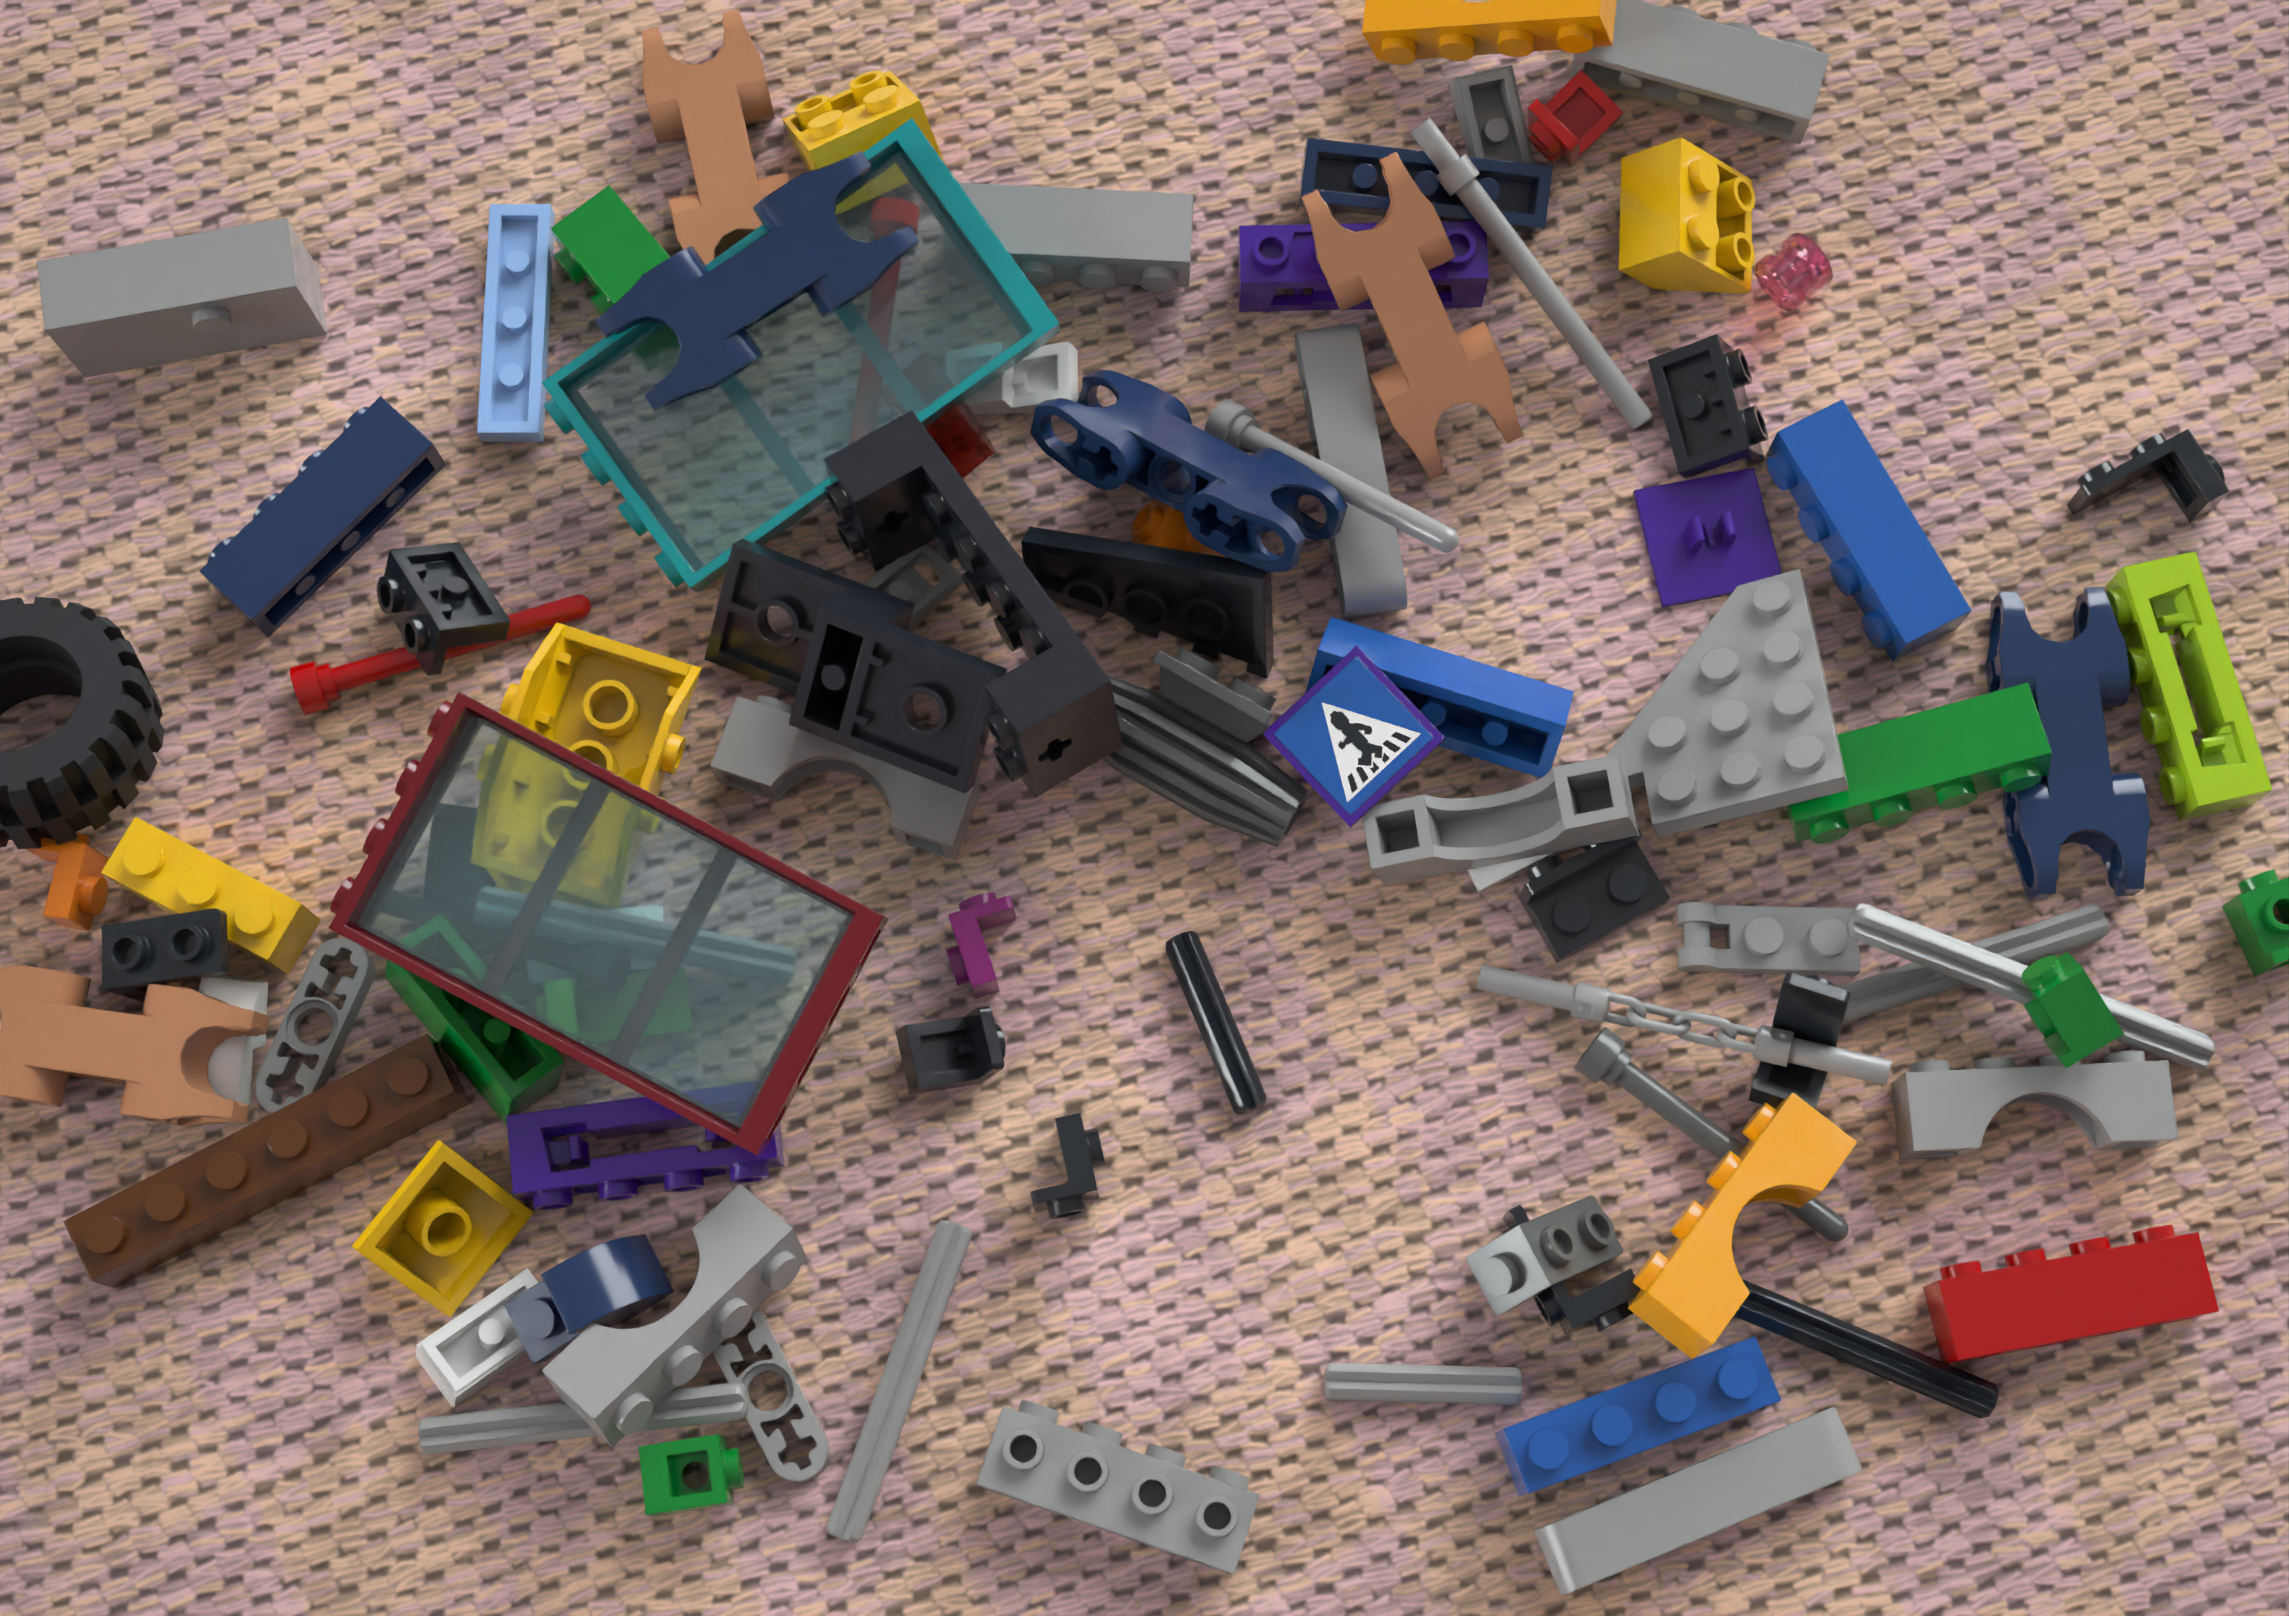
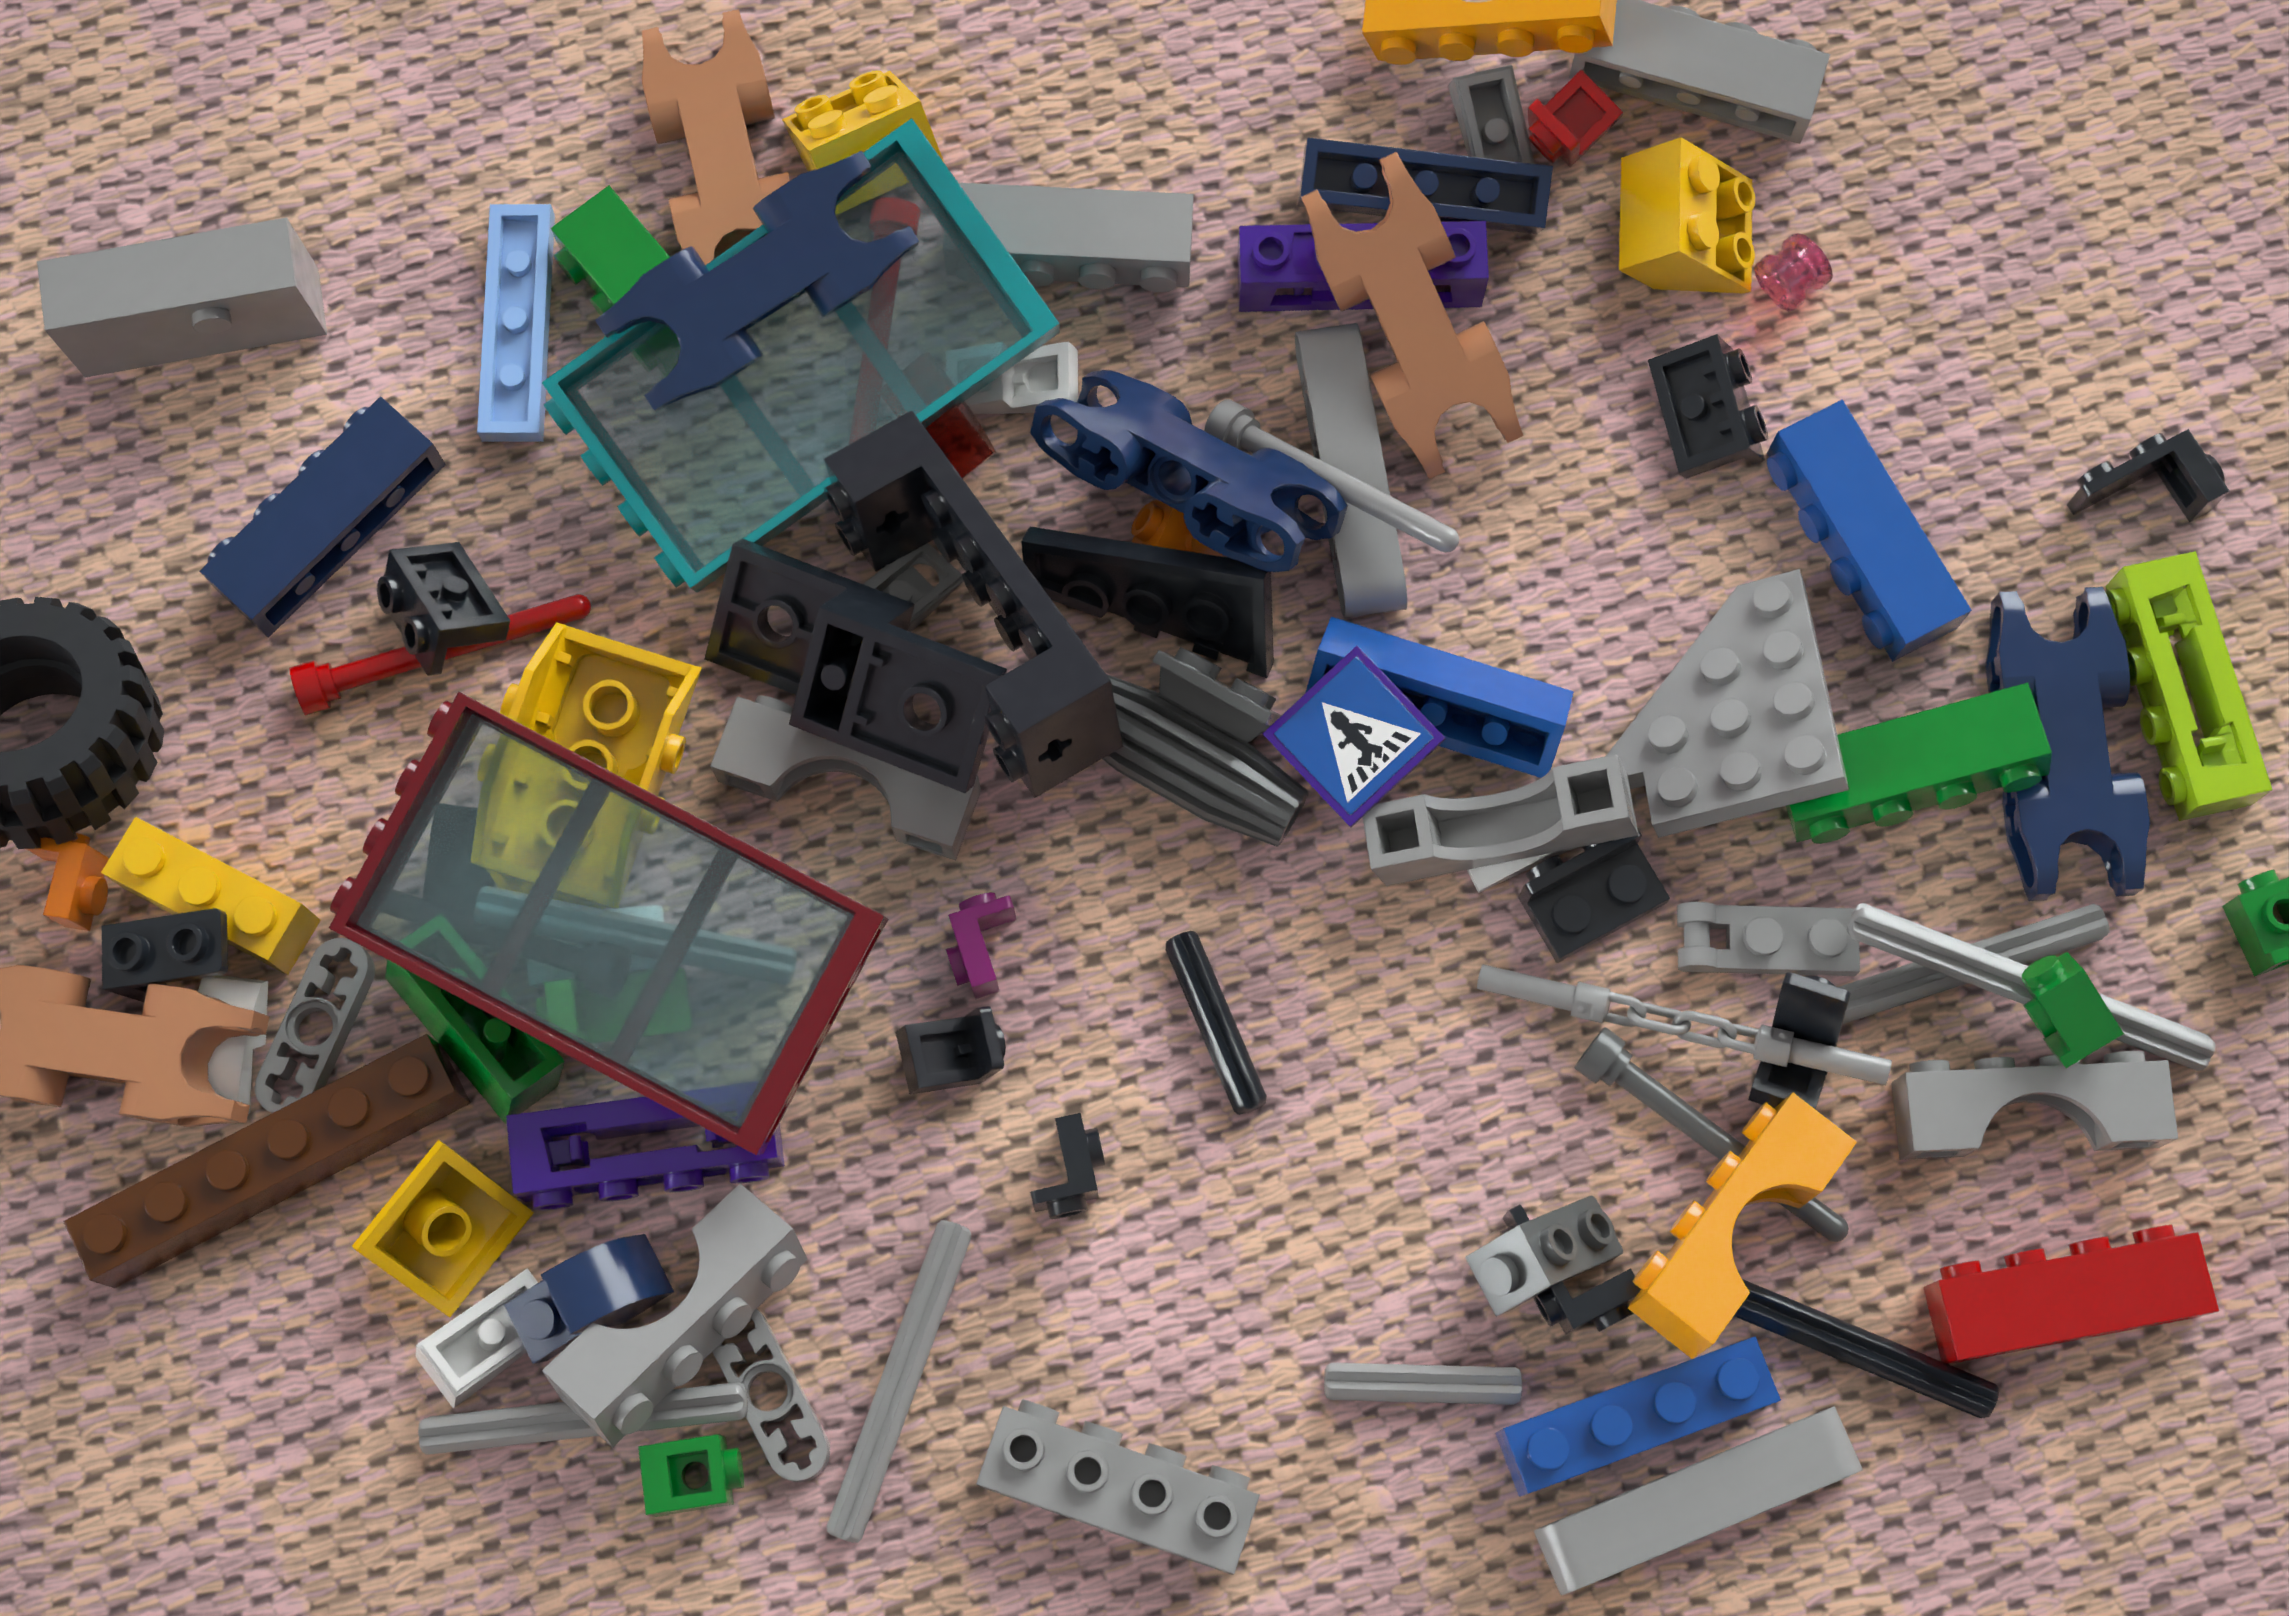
light grey bar [1410,117,1653,430] -> none
dark purple piece [1633,468,1782,608] -> none

